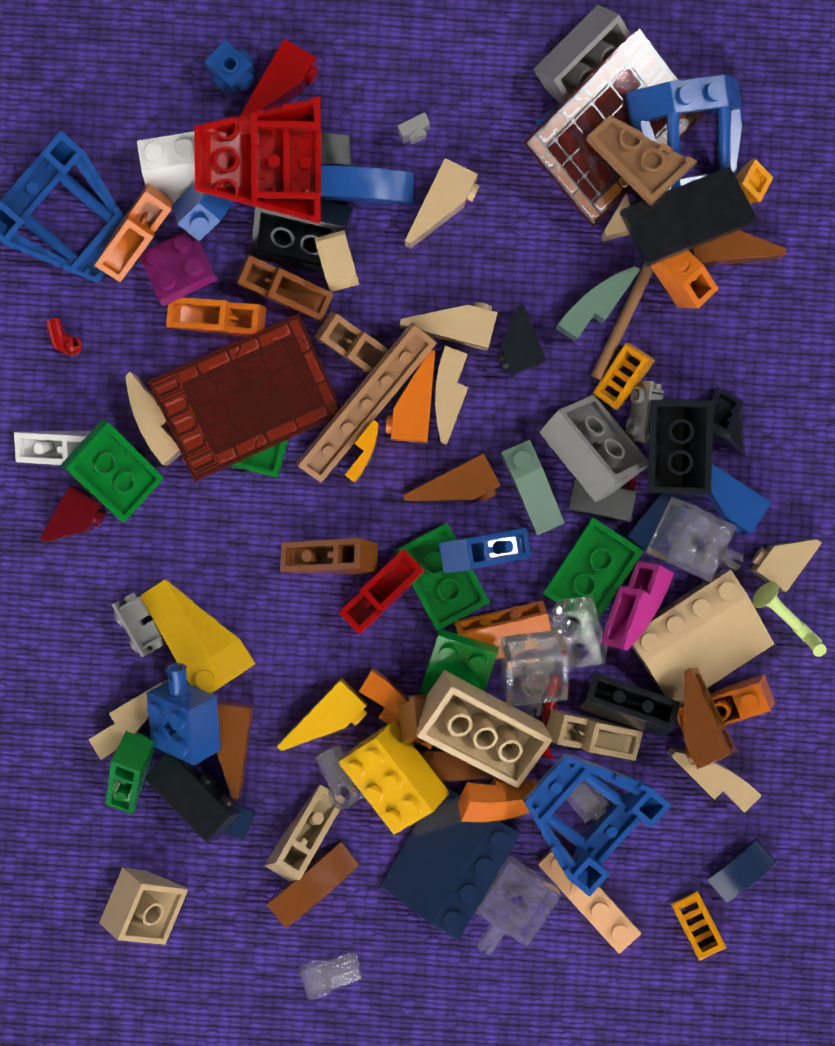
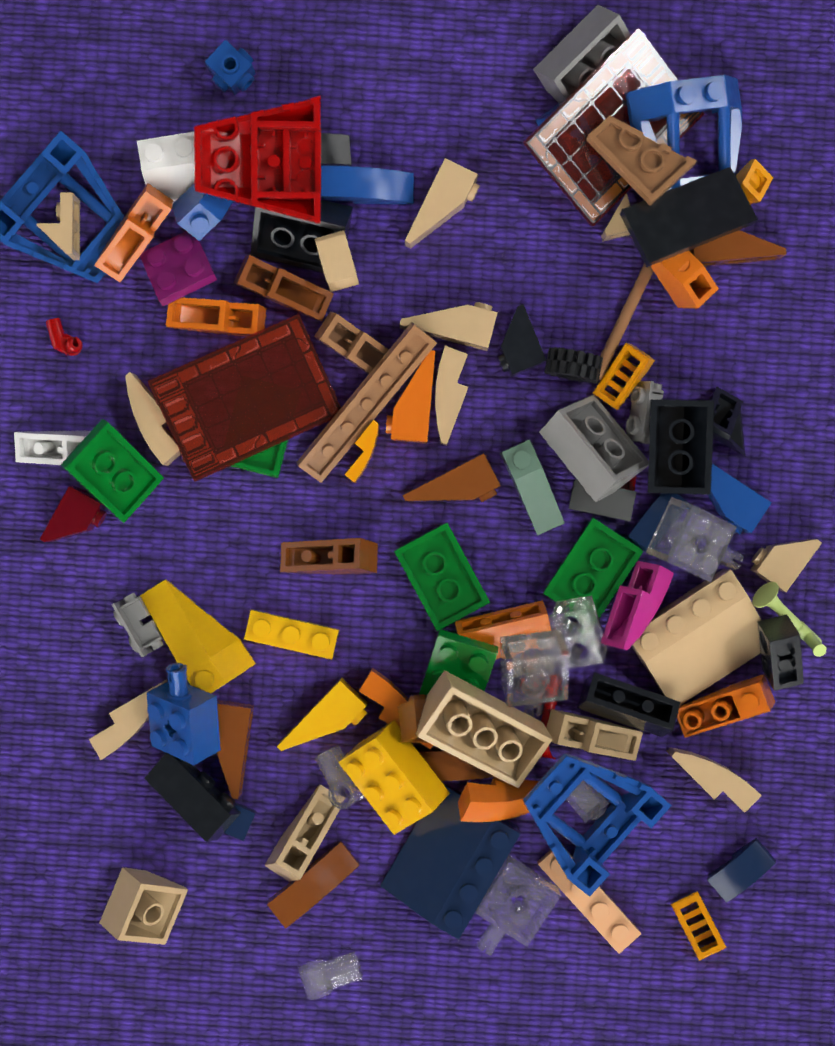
green slope [105,731,155,815] -> none
red slope [240,39,319,116] -> none
red slope [338,548,425,635] -> none
light grey plate [397,112,430,144] -> none
blue slope [439,528,531,573] -> none
sand green slope [556,266,640,342] -> none
dark orange slope [684,668,738,769] -> none
none -> tan slope [36,192,80,260]
none -> yellow plate [244,609,339,660]
none -> black tyre [544,347,603,383]
none -> black brick [758,614,804,691]

